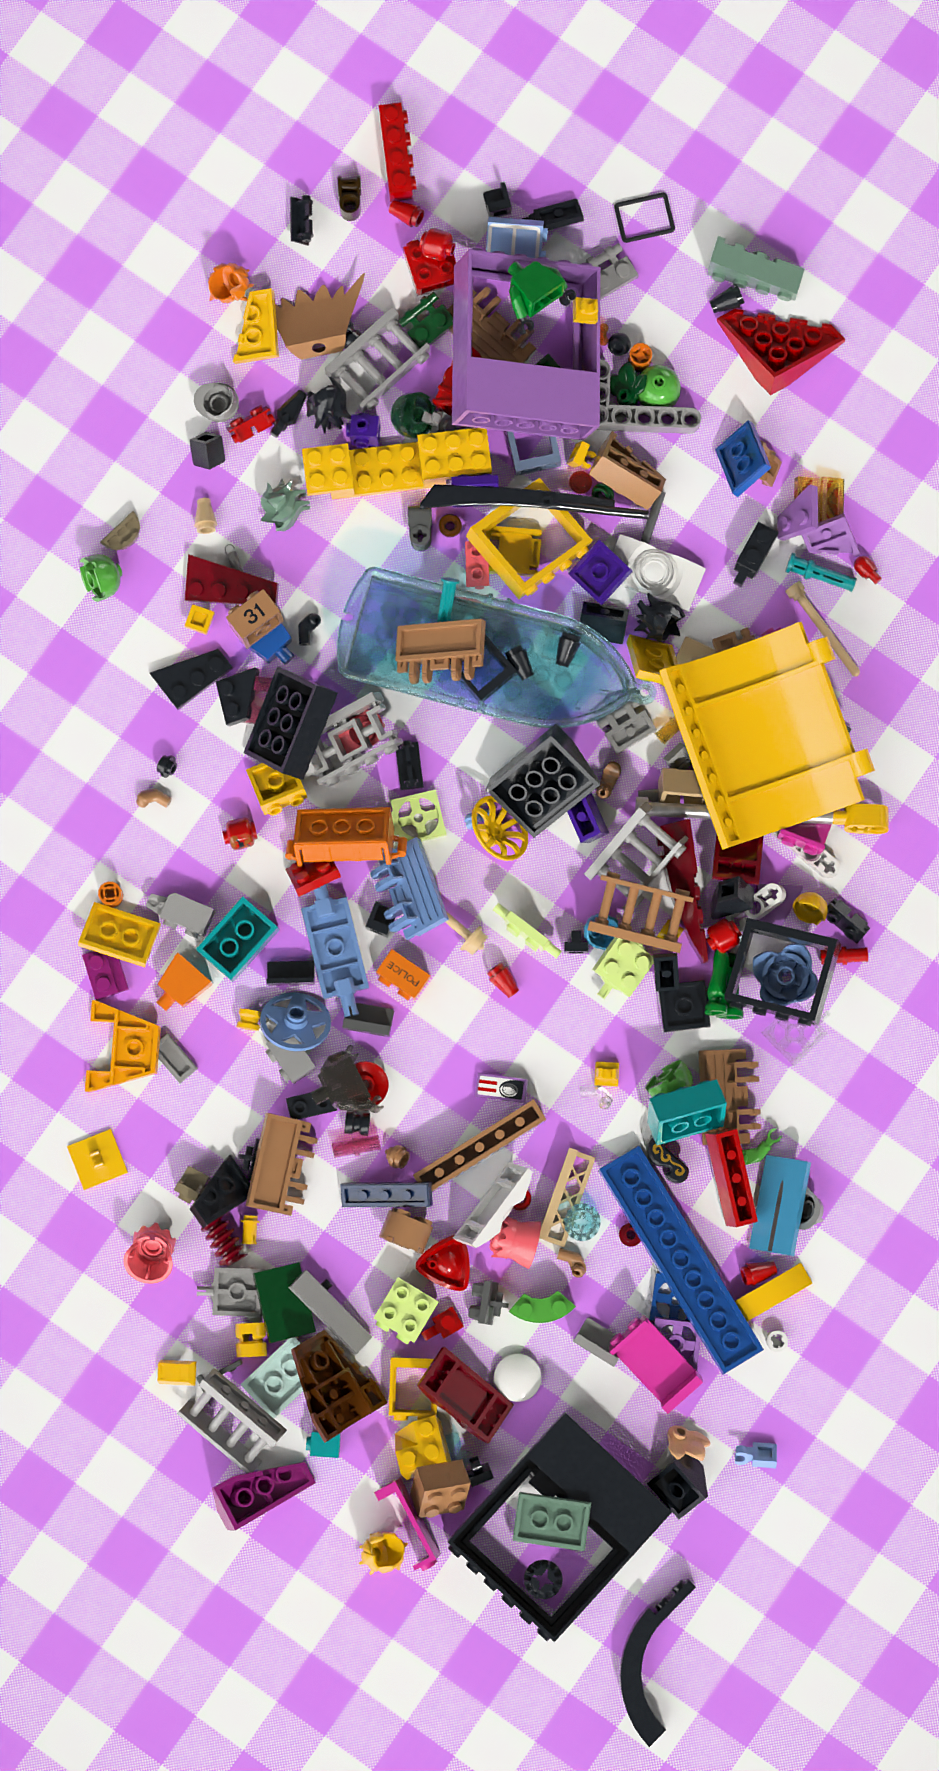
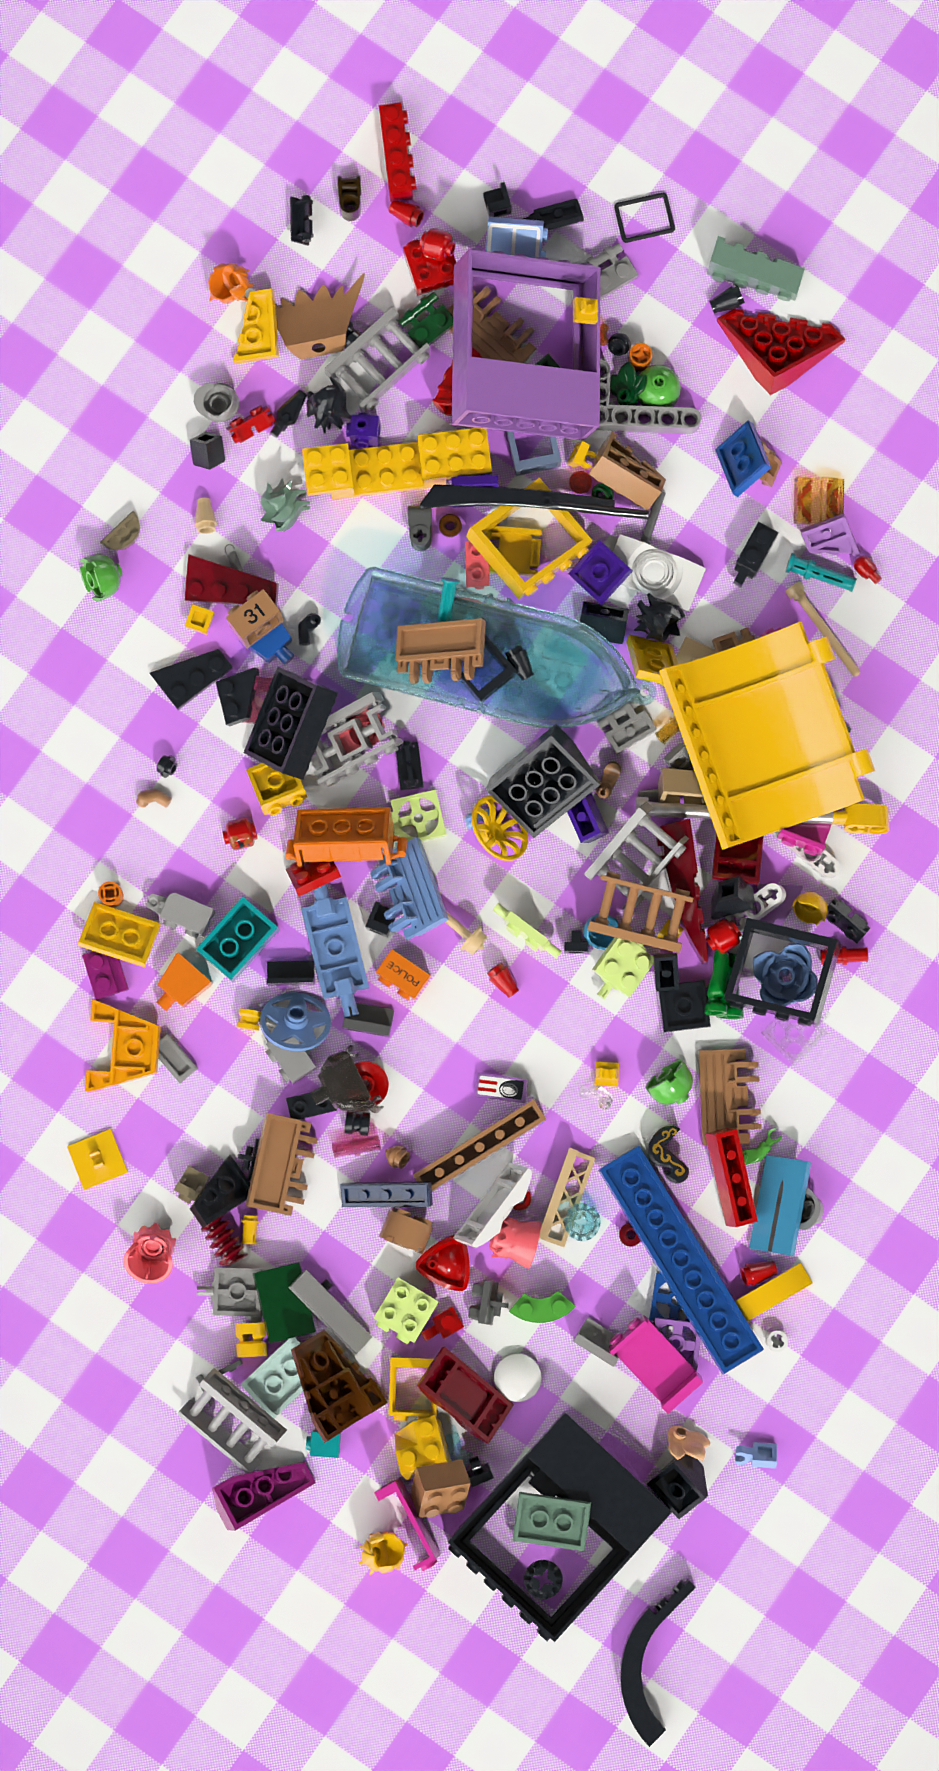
yellow tile [157,1360,197,1386] -> none
clear green cylinder [390,392,437,439] -> none
light grey plate [422,411,457,433] -> none
green torso [508,261,576,335] -> none
black cone [555,632,581,668] -> none
medium nougat arm [557,1248,586,1278] -> none
teal brick [647,1079,727,1145] -> none
medium lavender wing [777,484,818,541] -> none

